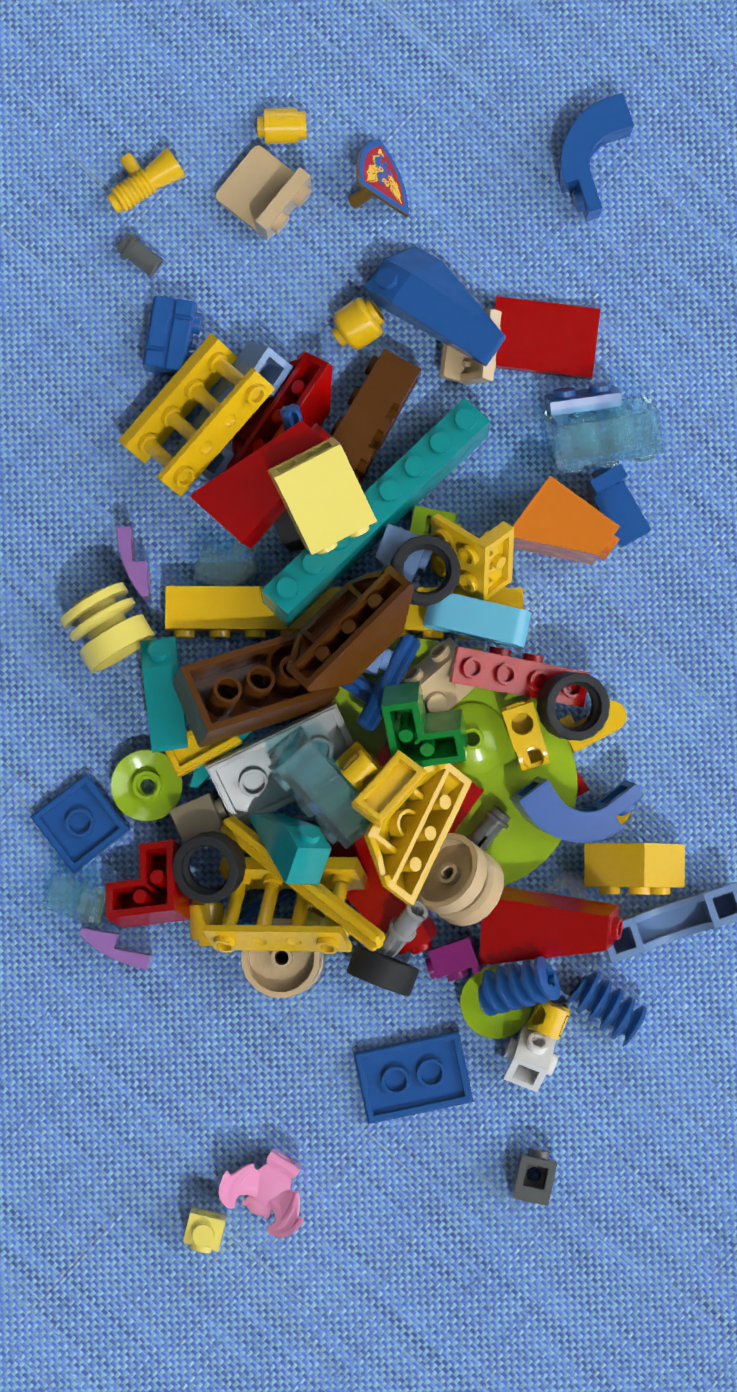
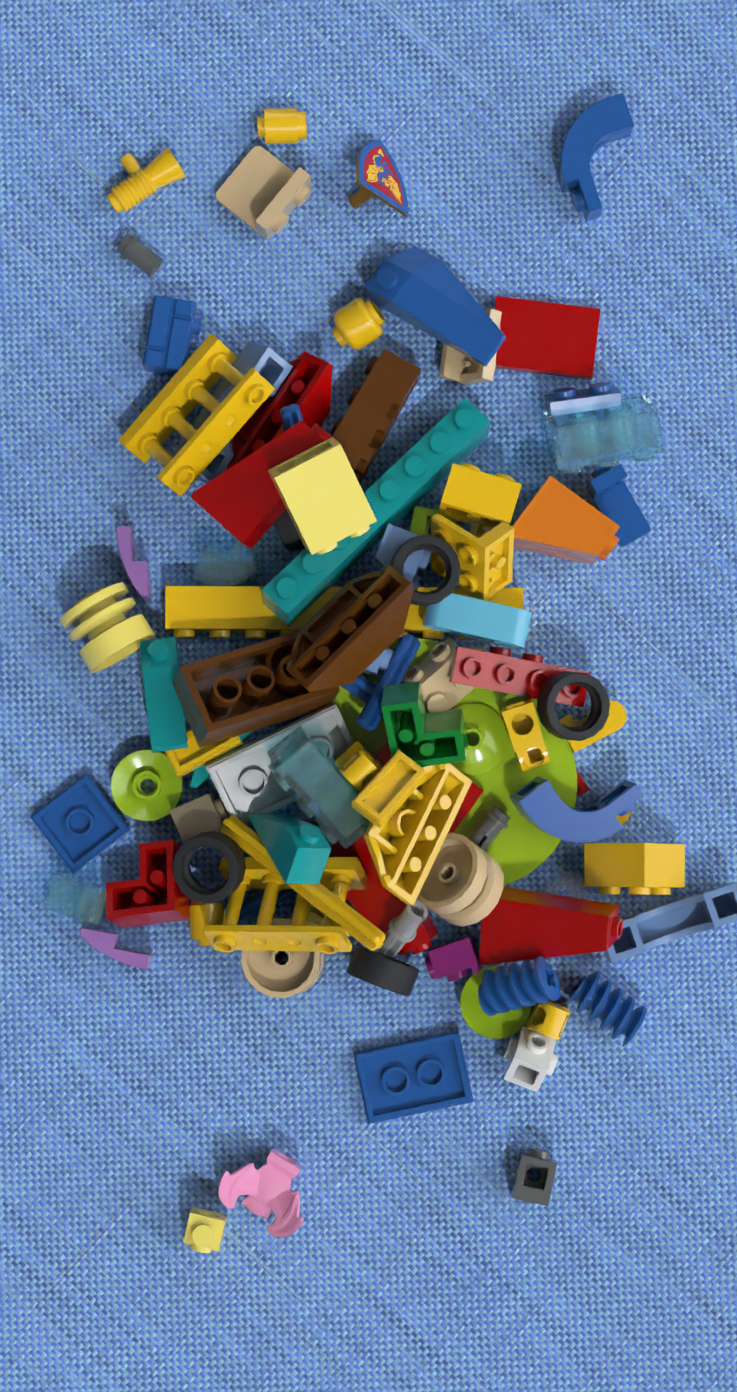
none -> yellow brick [438,463,522,538]

